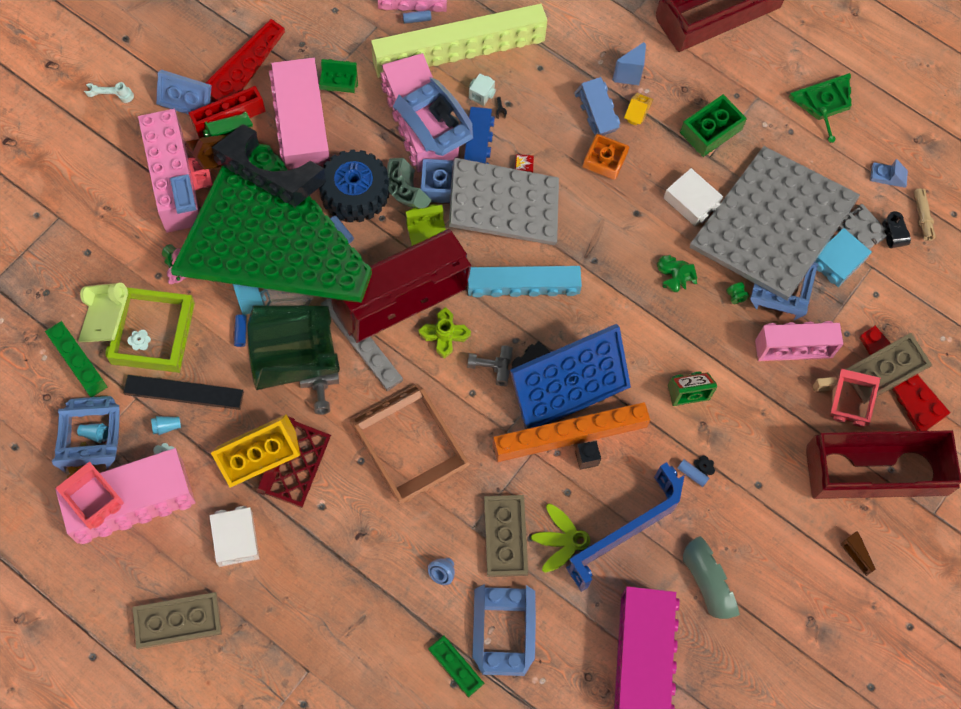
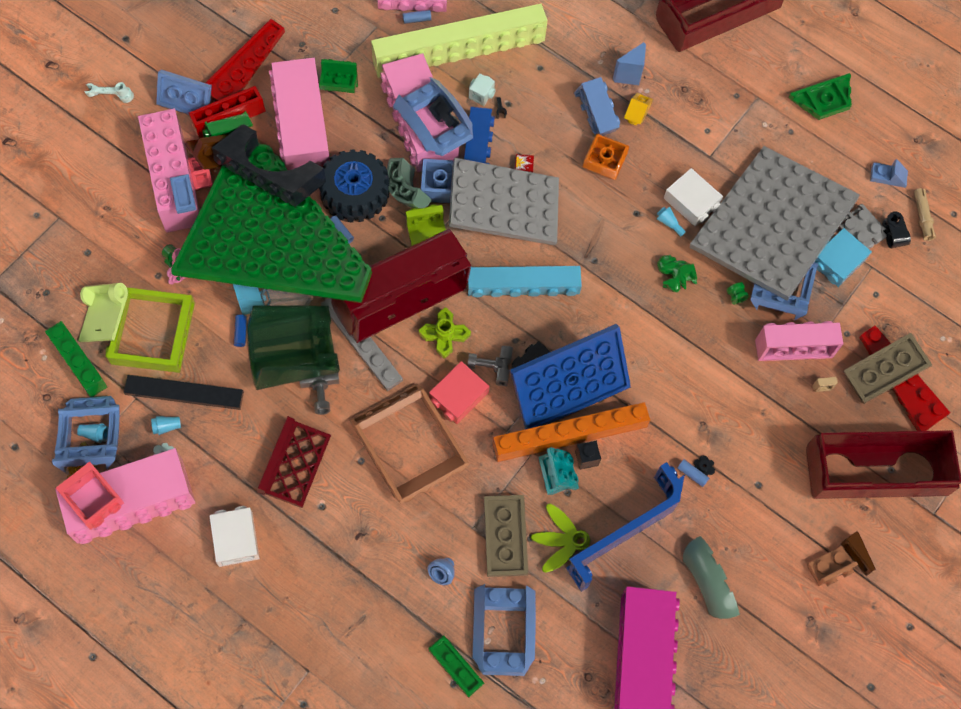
light aqua plant [127,330,151,350] -> none
dark tan plate [133,592,222,650] -> none
yellow slope [211,414,300,488] -> none
green slope [668,371,717,406] -> none
green brick [680,94,747,157] -> none
green hinge [820,107,836,143] -> none
coral window [830,369,881,427] -> none
none -> coral brick [429,361,490,424]
none -> teal bracket [538,447,579,495]
none -> medium azure cone [657,206,686,237]
none -> nougat bracket [807,546,858,586]

